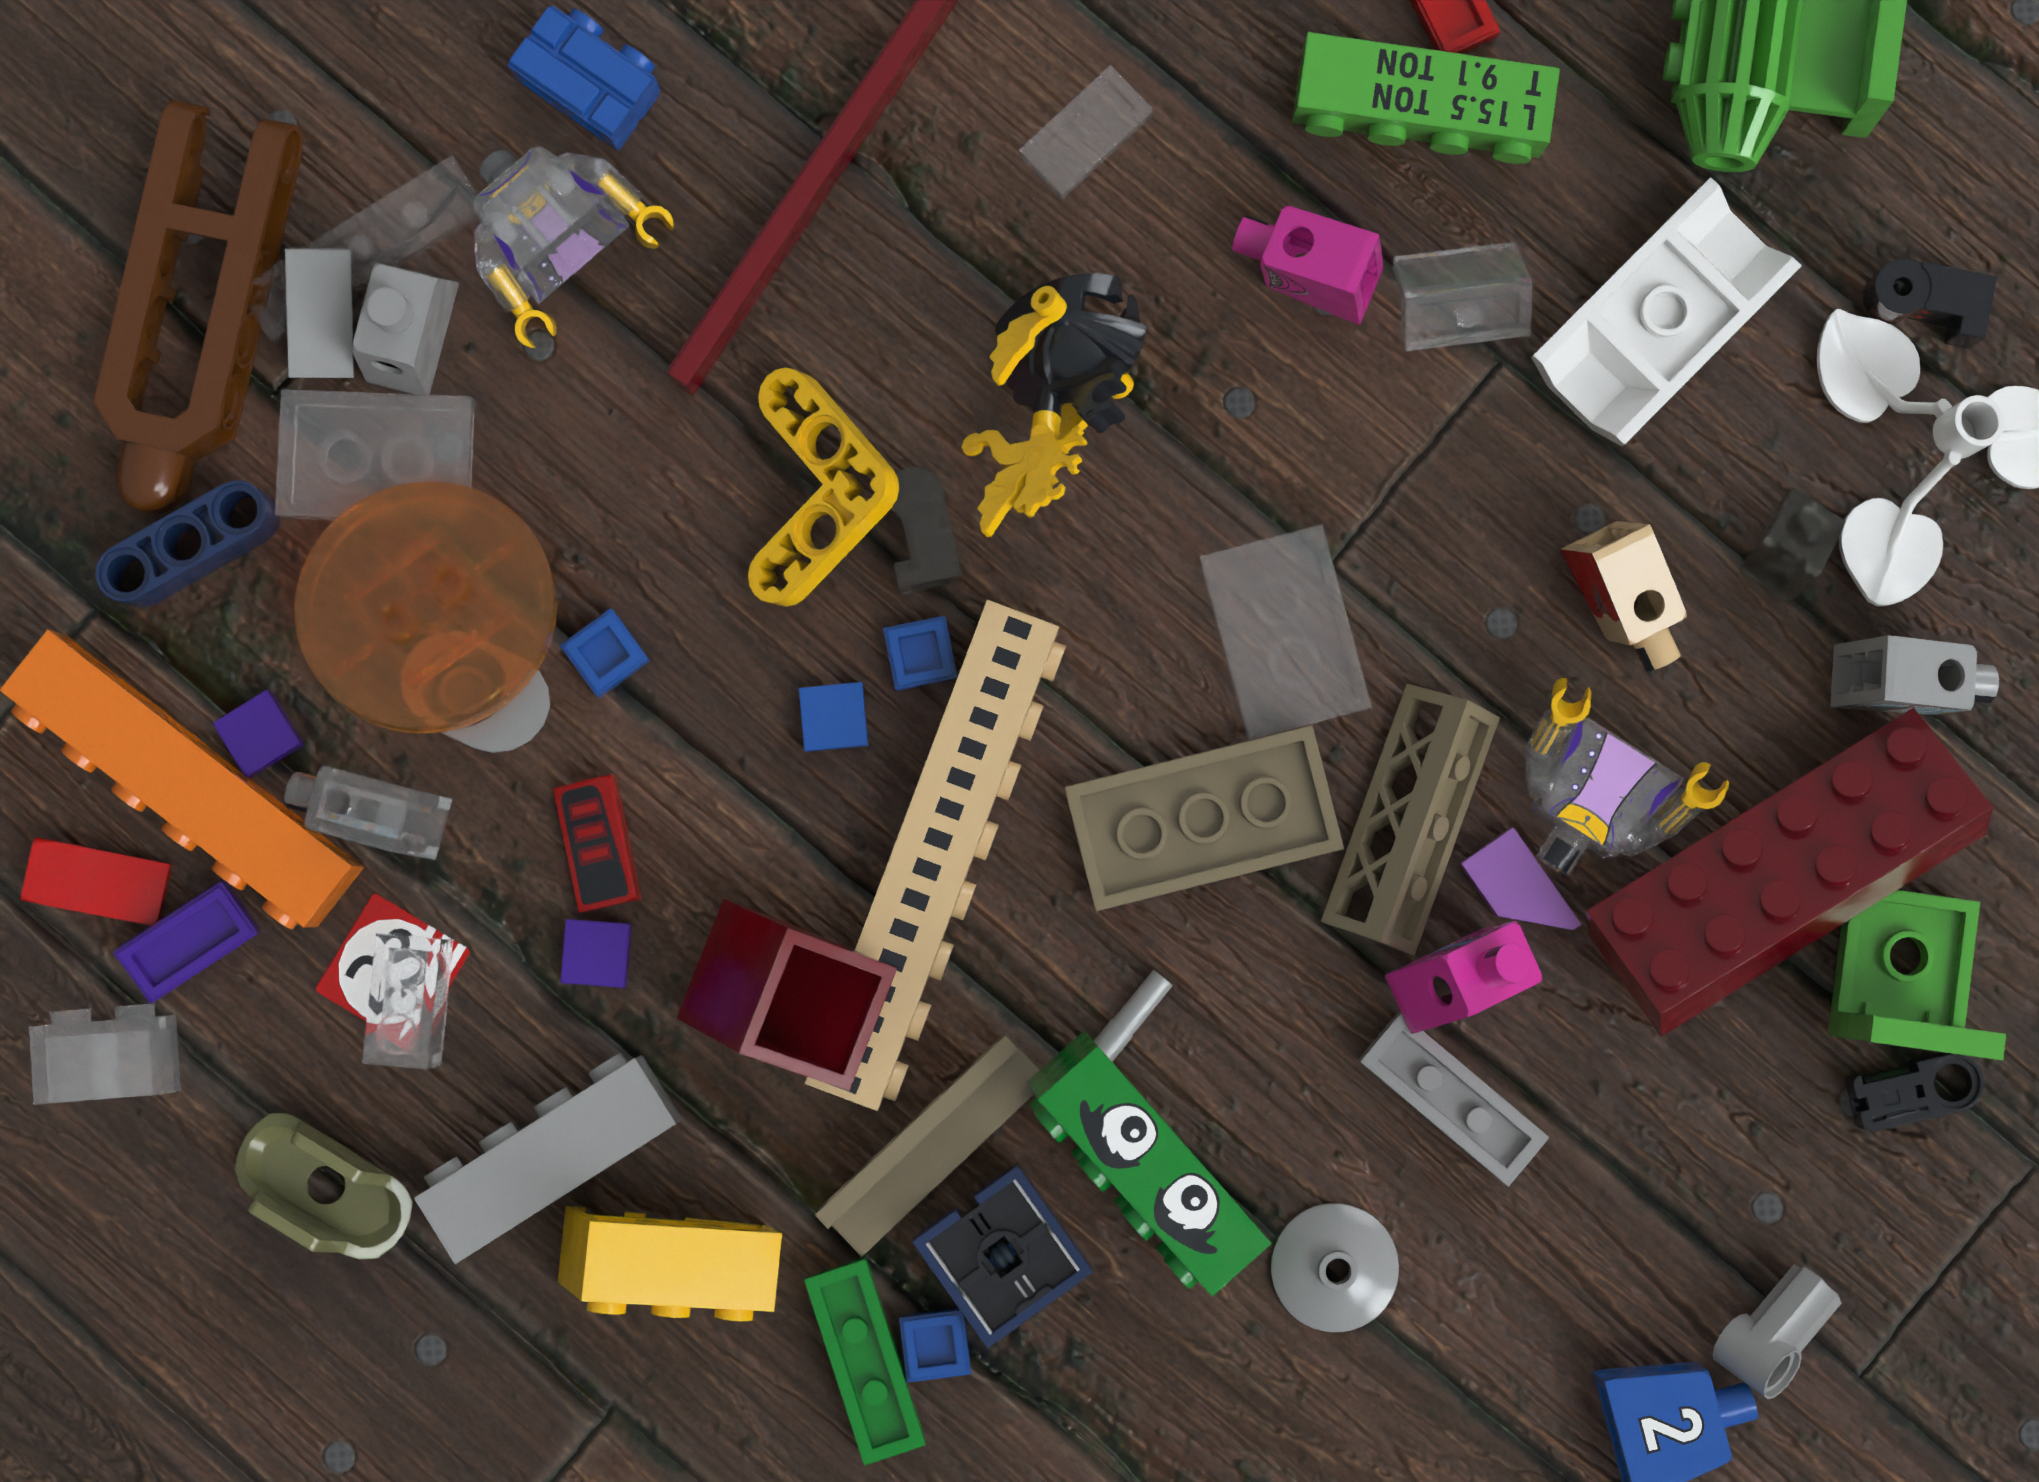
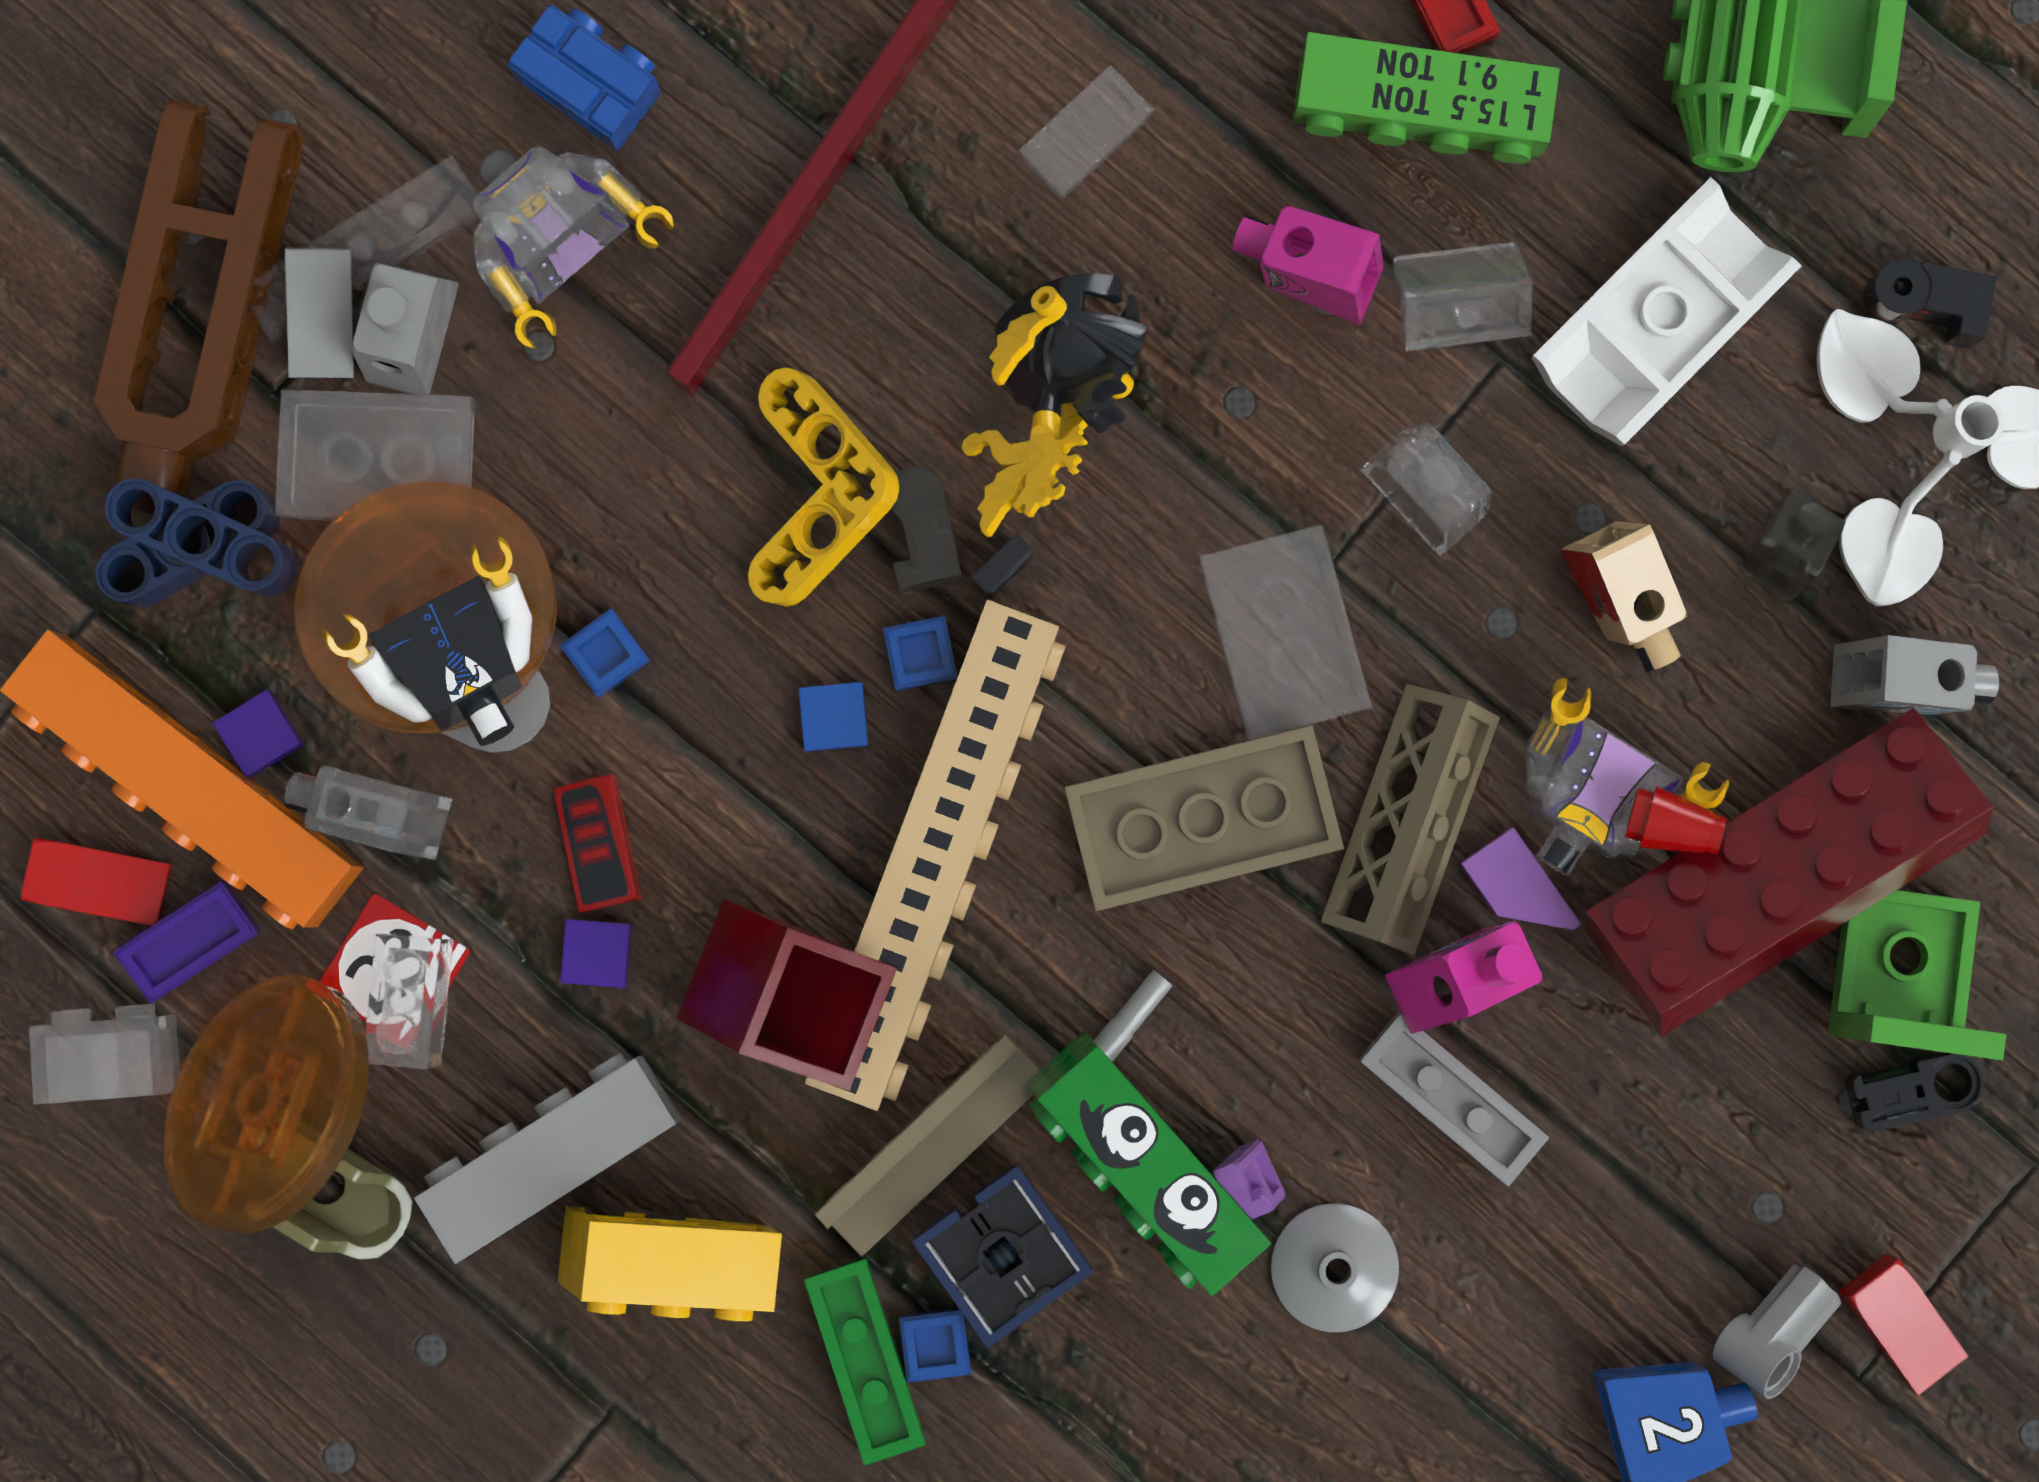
none -> dark blue beam [104,478,298,597]
none -> clear orange plate [164,974,369,1234]
none -> torso [322,536,532,746]
none -> black tile [971,533,1033,600]
none -> medium lavender tile [1213,1139,1286,1219]
none -> clear torso [1360,423,1492,557]
none -> red cone [1625,785,1727,855]
none -> slope [1836,1253,1968,1396]

